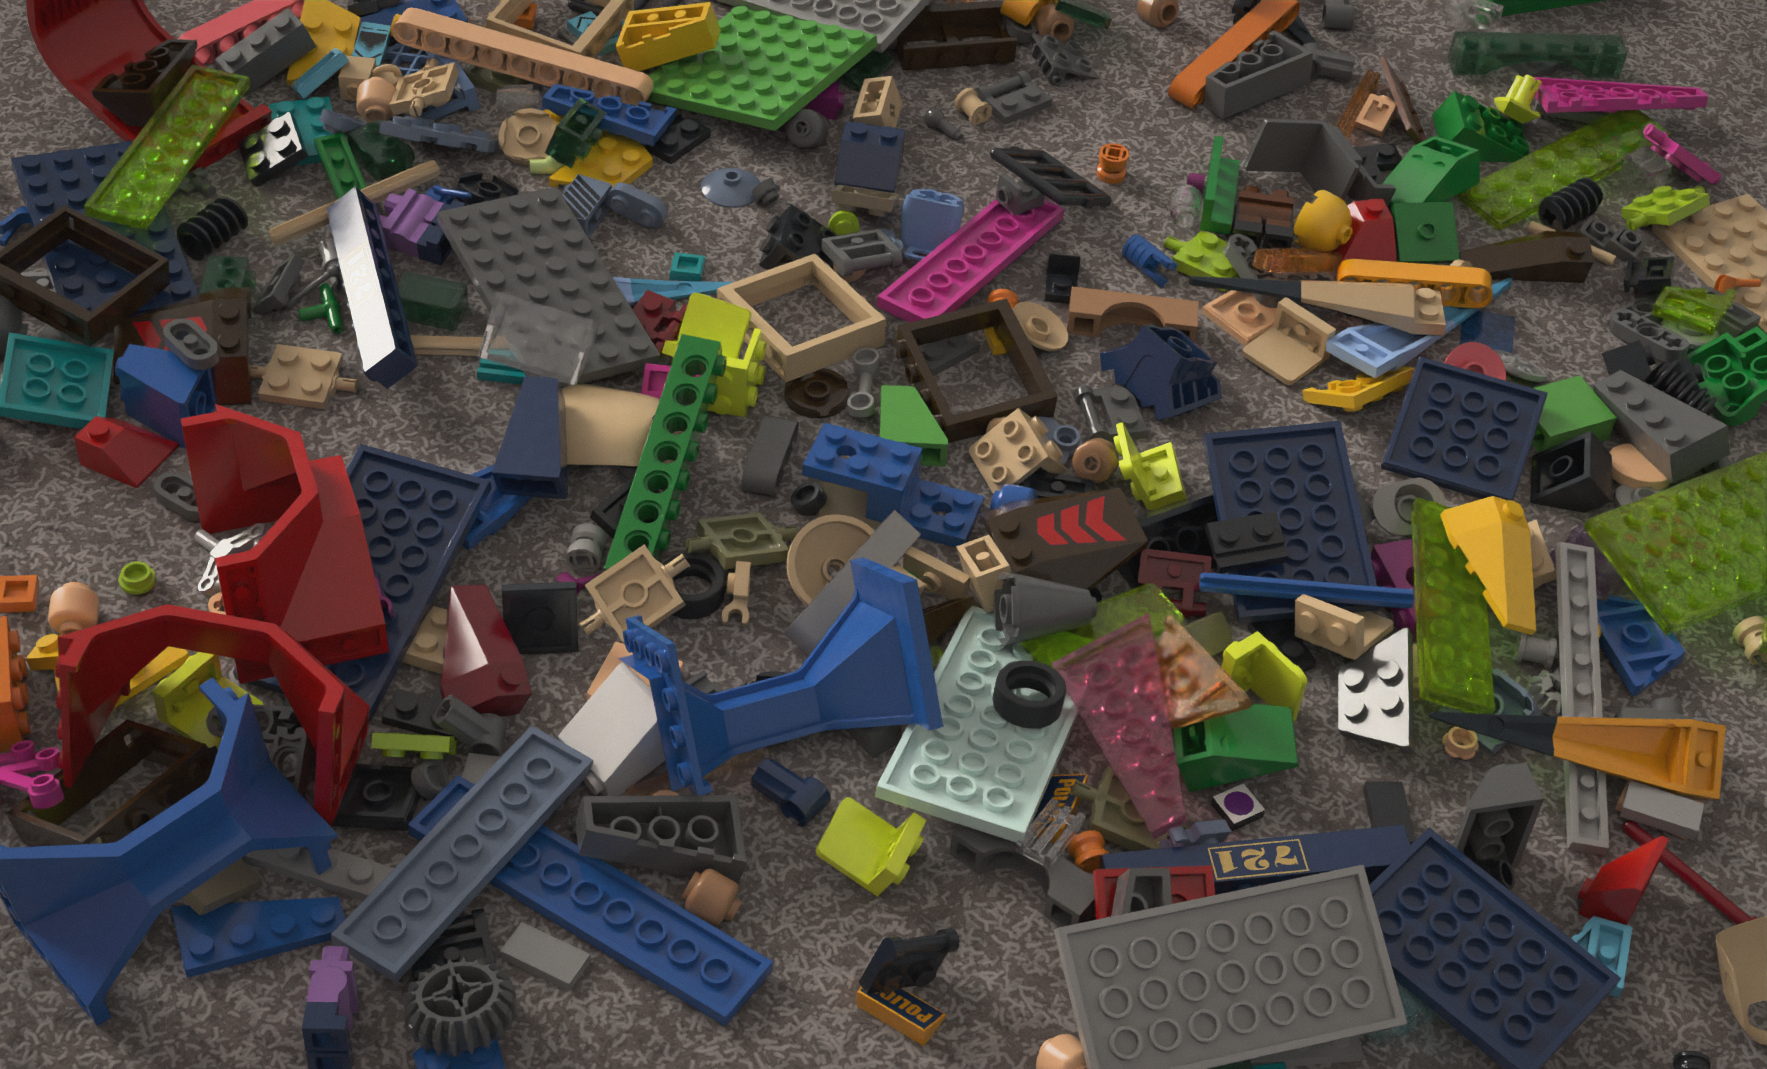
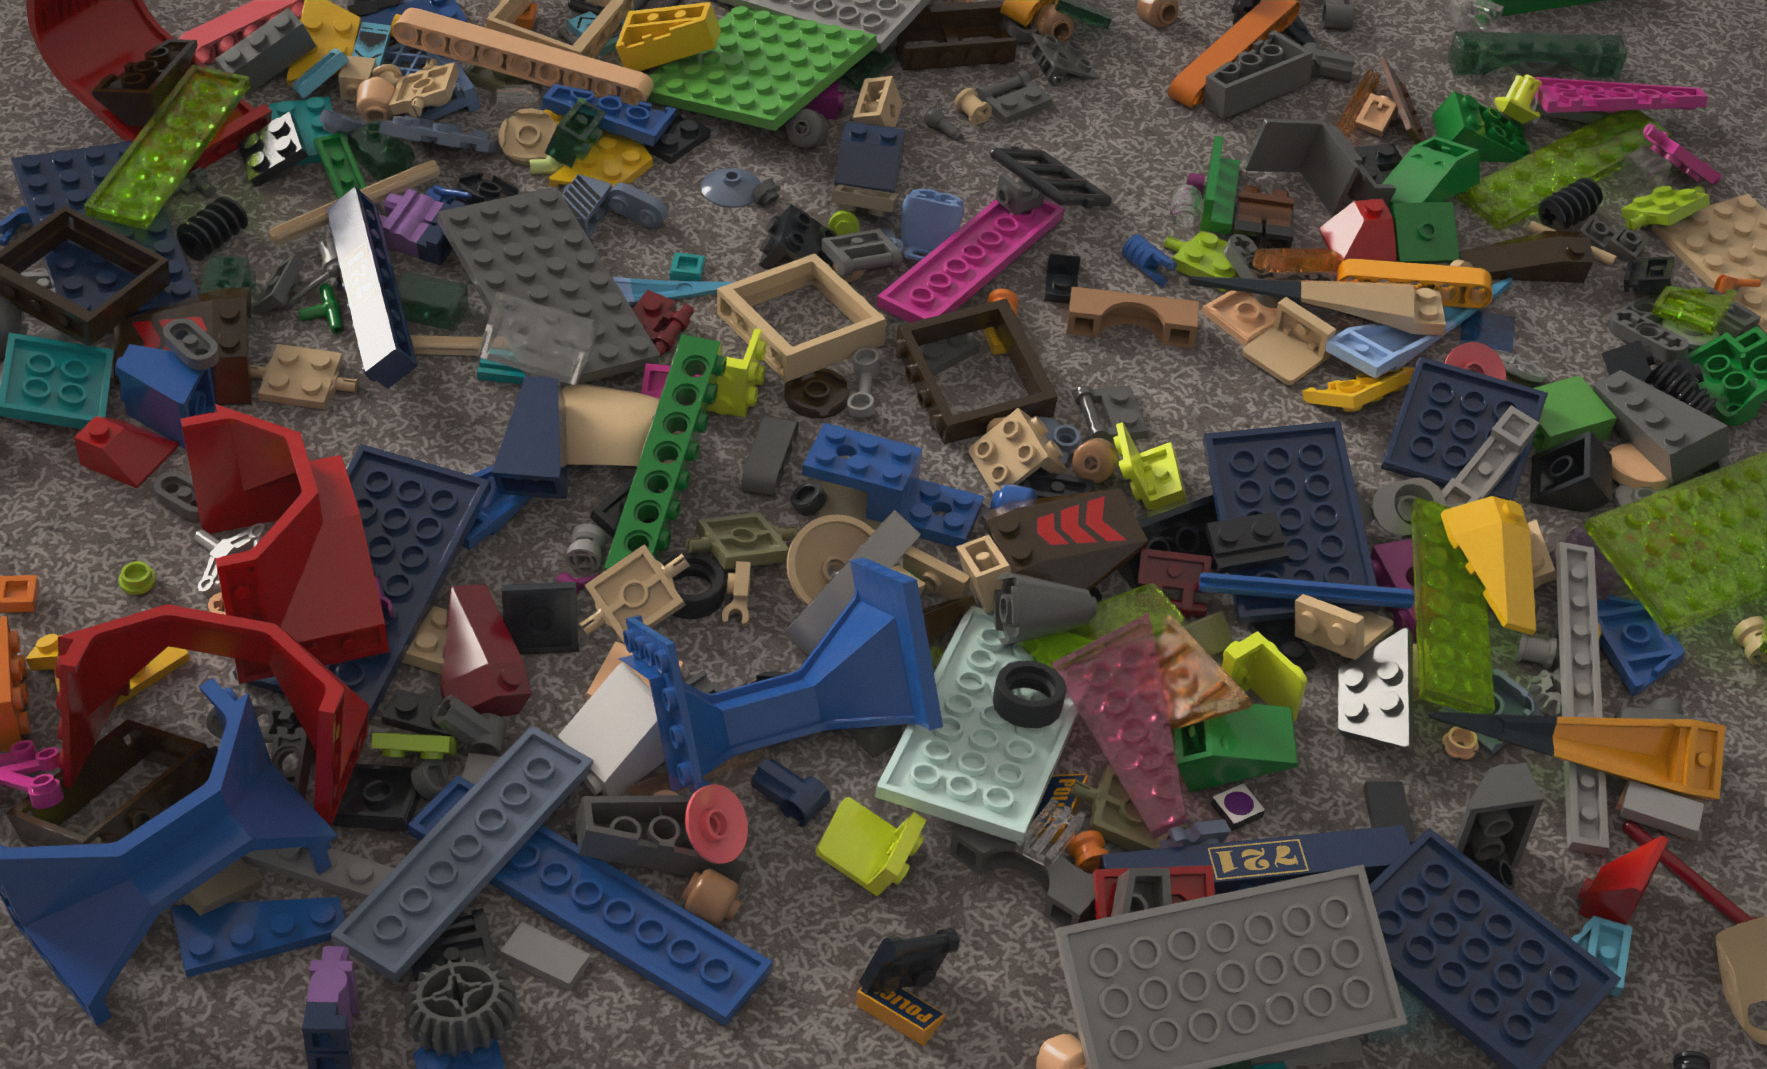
light nougat head [48,582,100,635] -> none
neon yellow bracket [152,652,264,749] -> none
neon yellow bracket [662,292,751,362] -> none
bright green slope [879,385,948,467] -> none
tan dish [1012,301,1068,351] -> none
orange wheel [1096,143,1129,184] -> none
dark blue slope [1100,324,1222,420] -> none
yellow cylinder [1294,189,1352,253] -> none
none -> coral dish [685,784,748,864]
none -> light grey slope [1441,405,1539,509]

